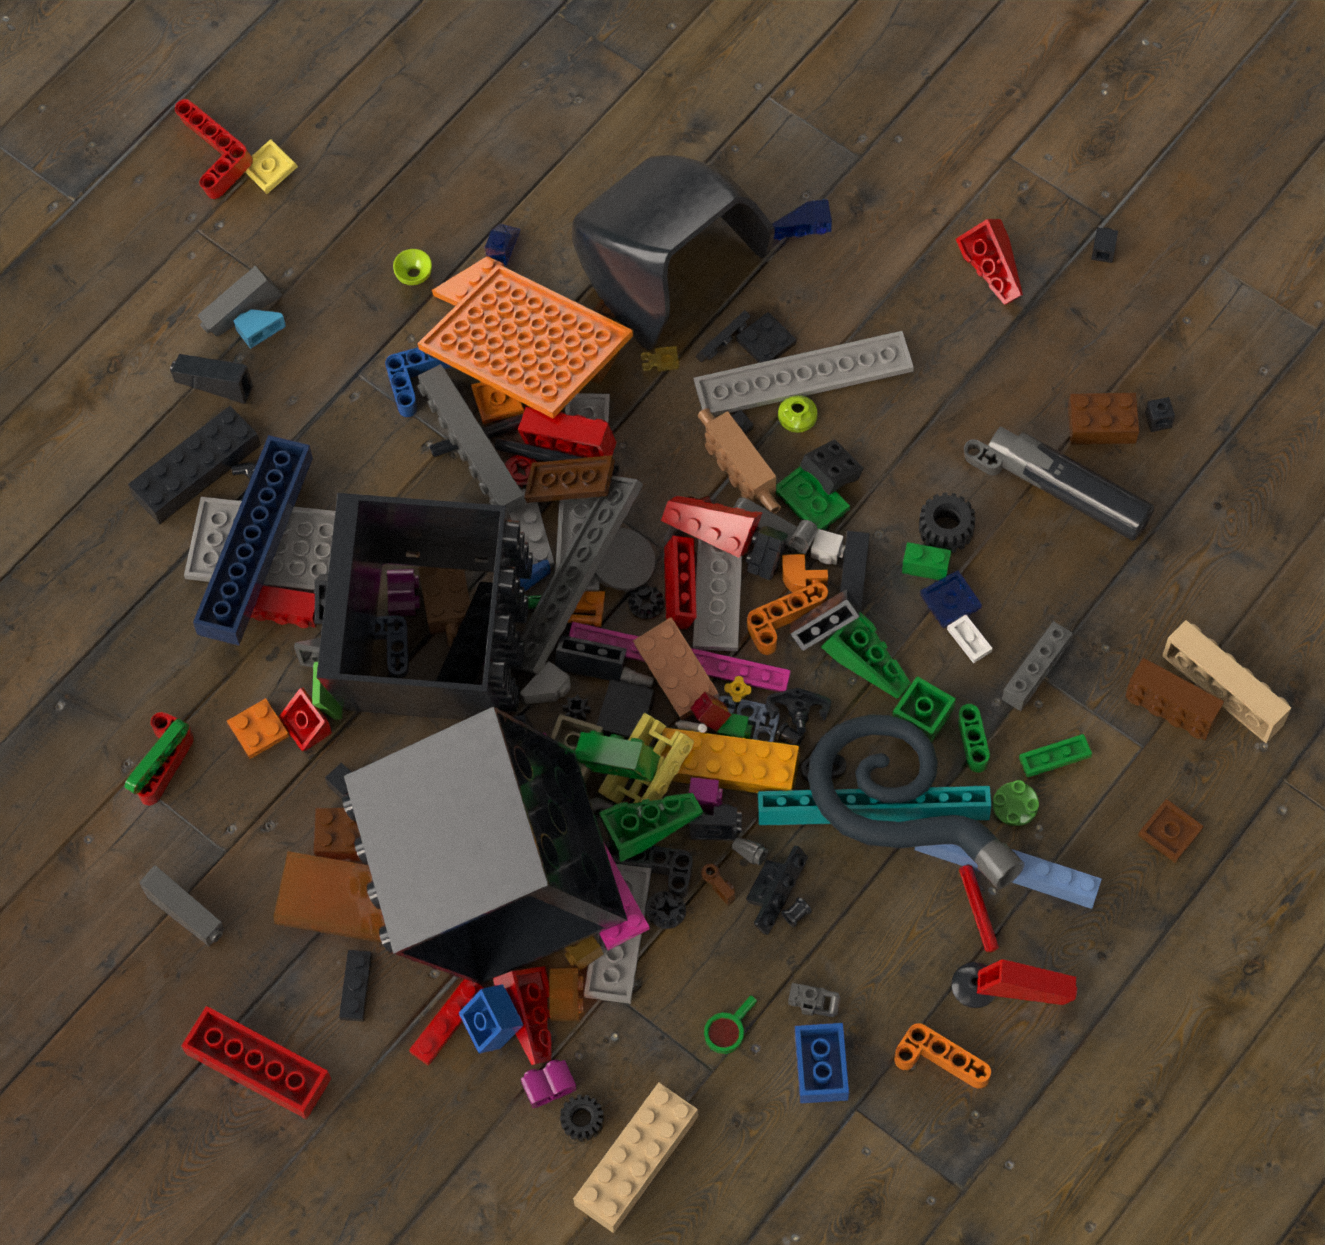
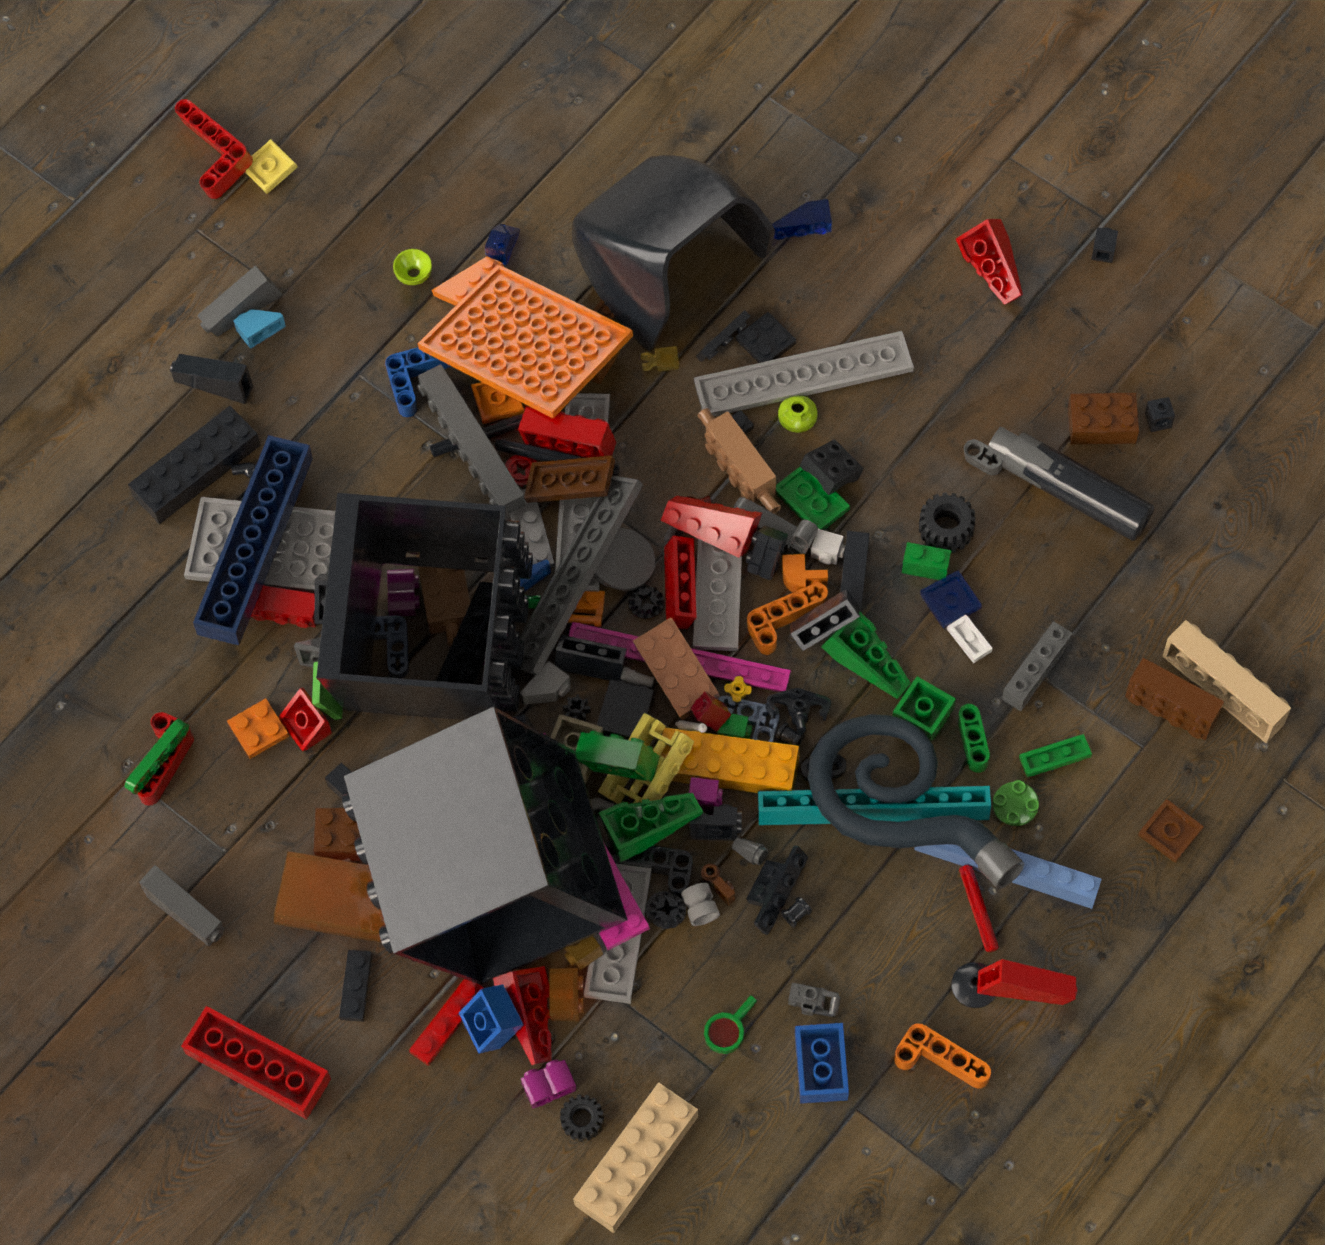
none -> light grey wheel [681,883,720,926]

